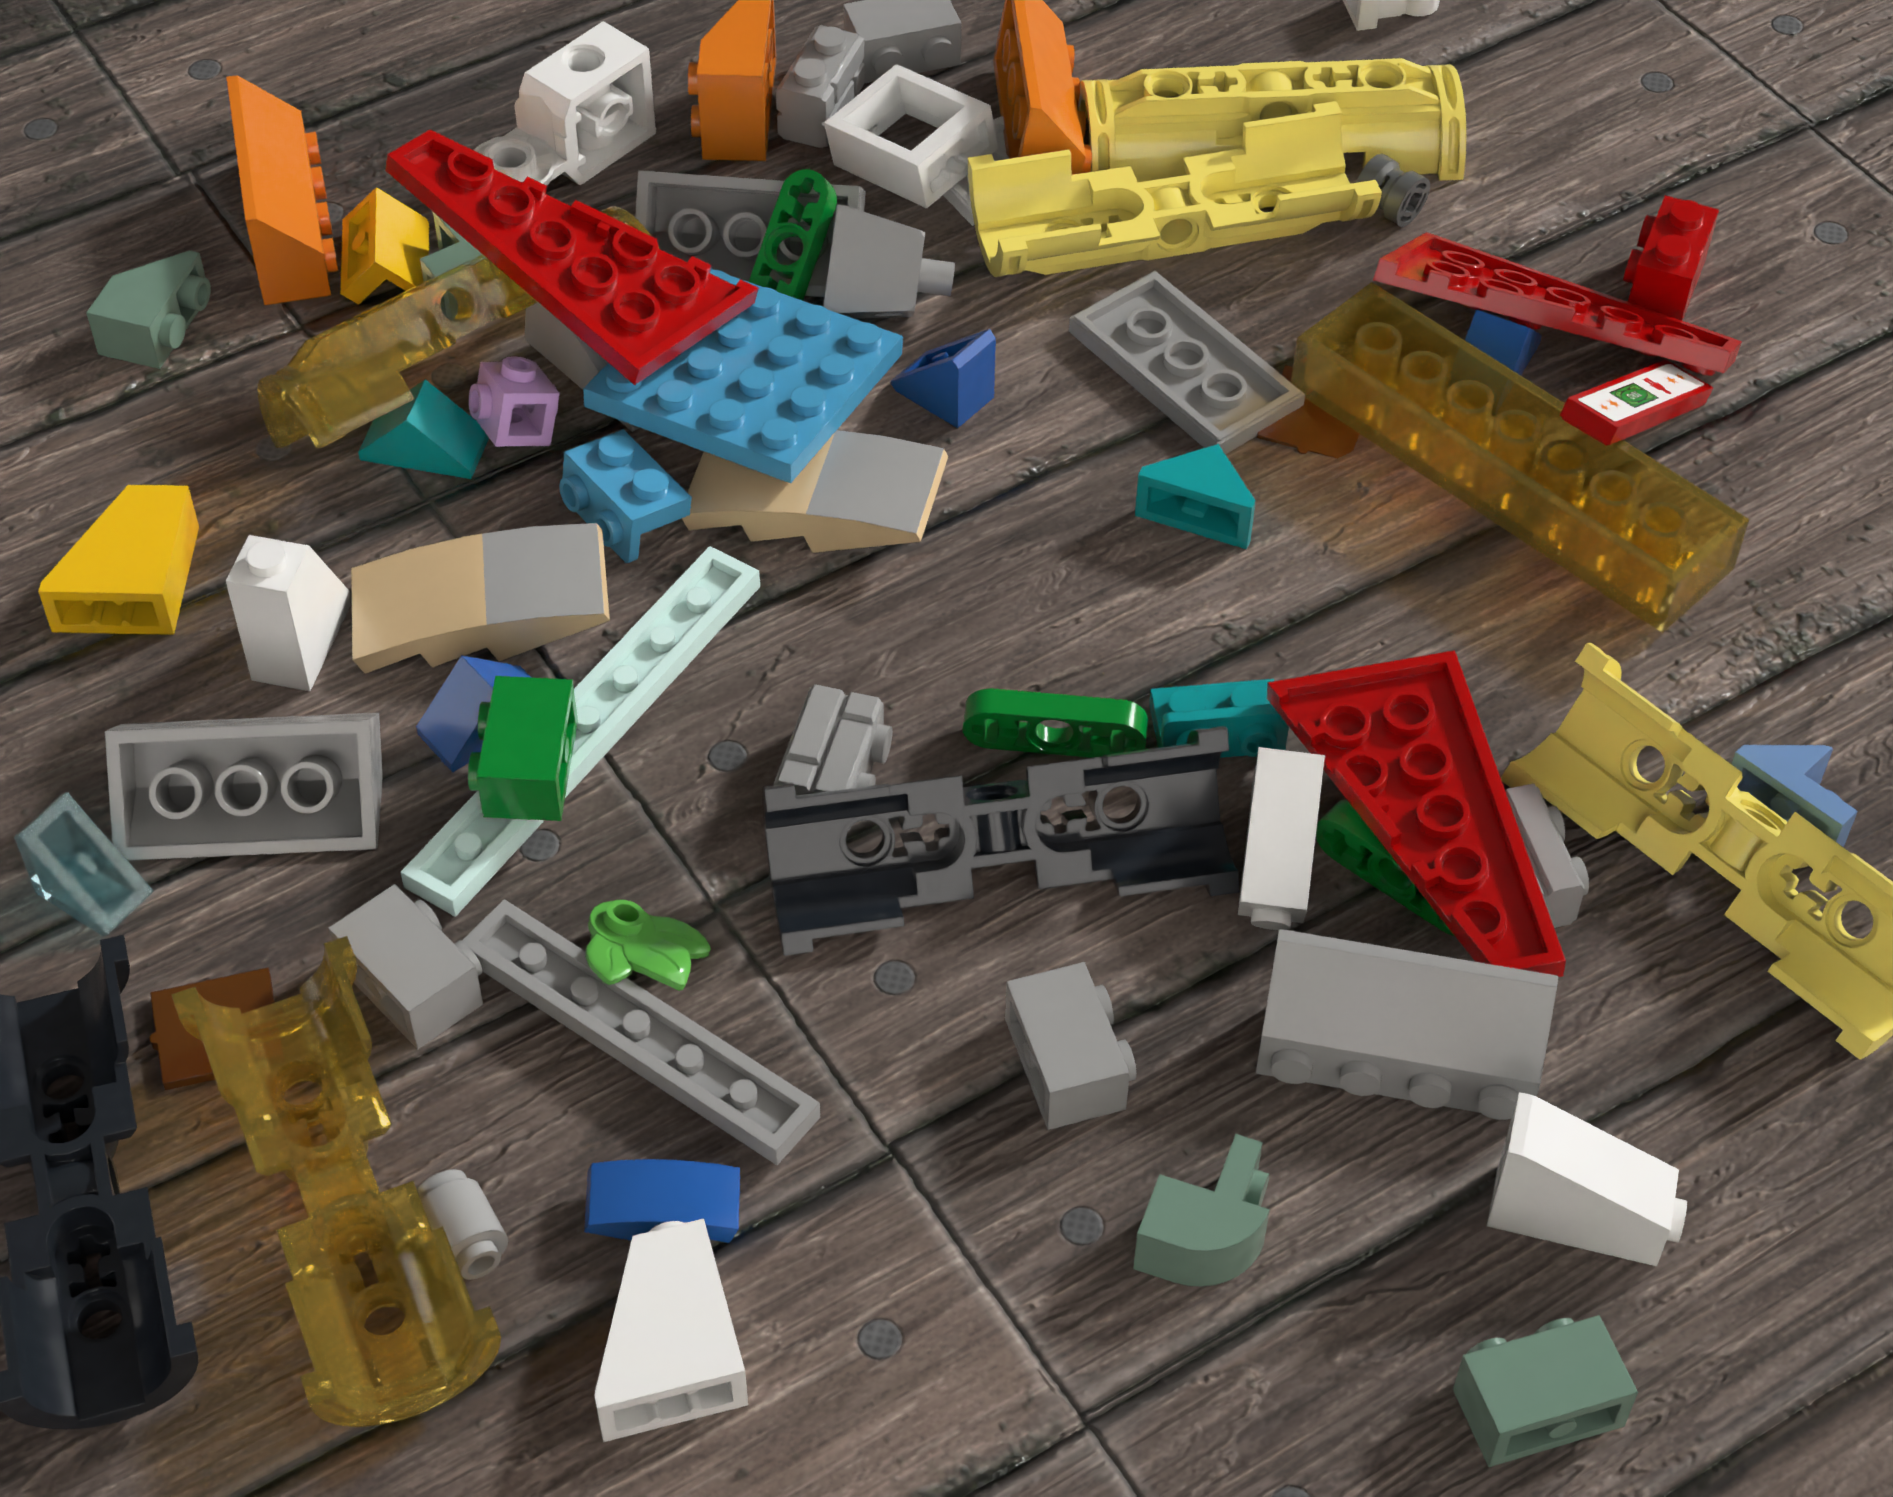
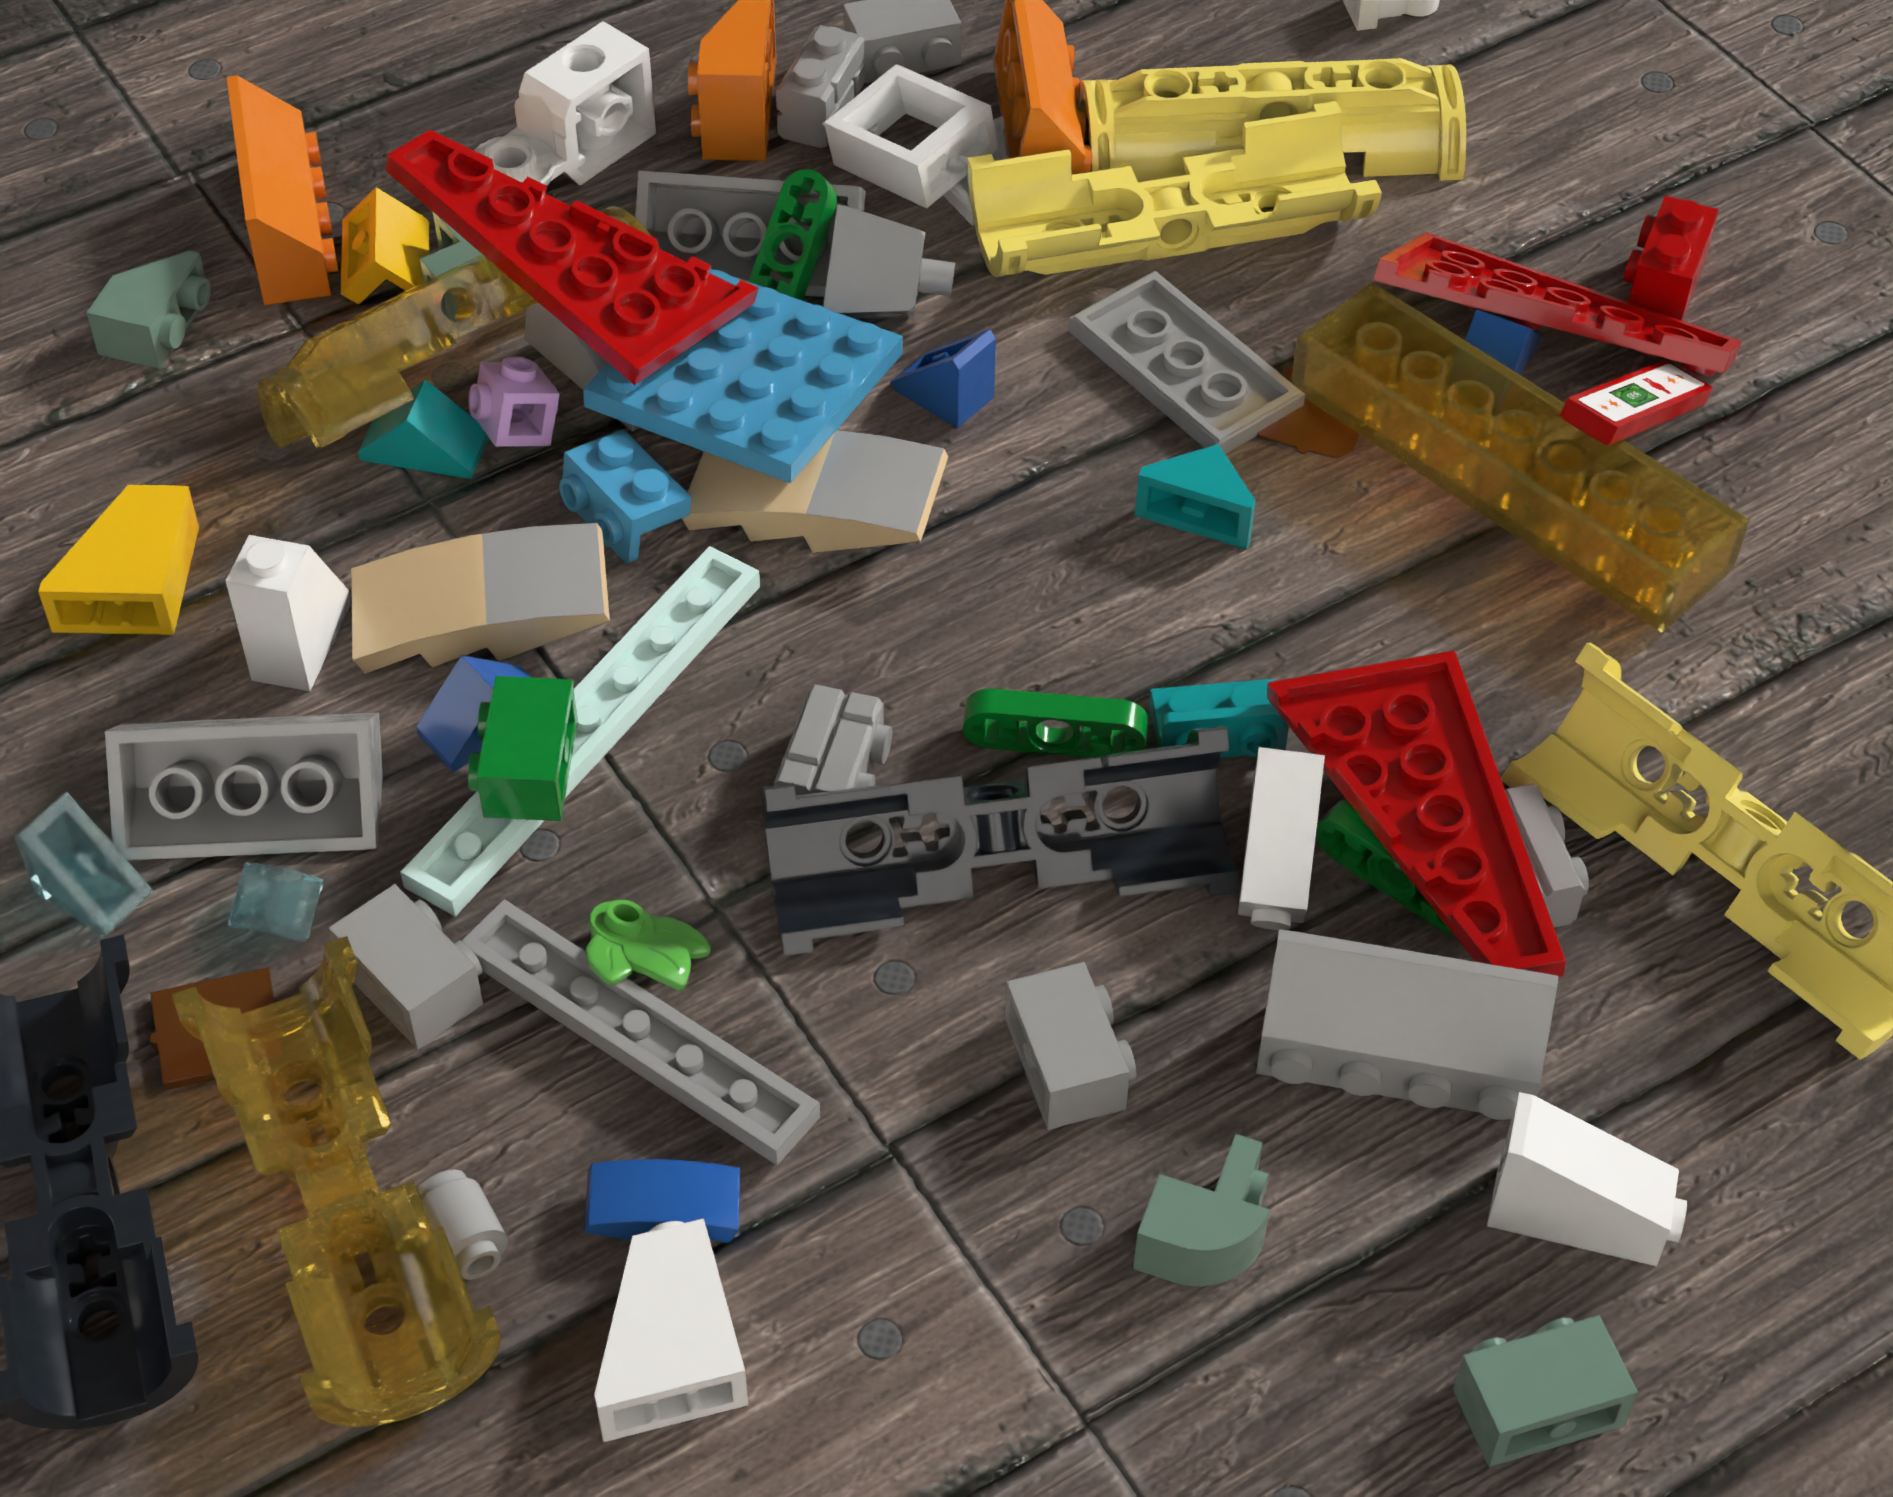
dark grey wheel [1356,153,1430,227] -> none
medium blue slope [1732,745,1858,847] -> none
none -> clear light blue slope [228,862,324,942]

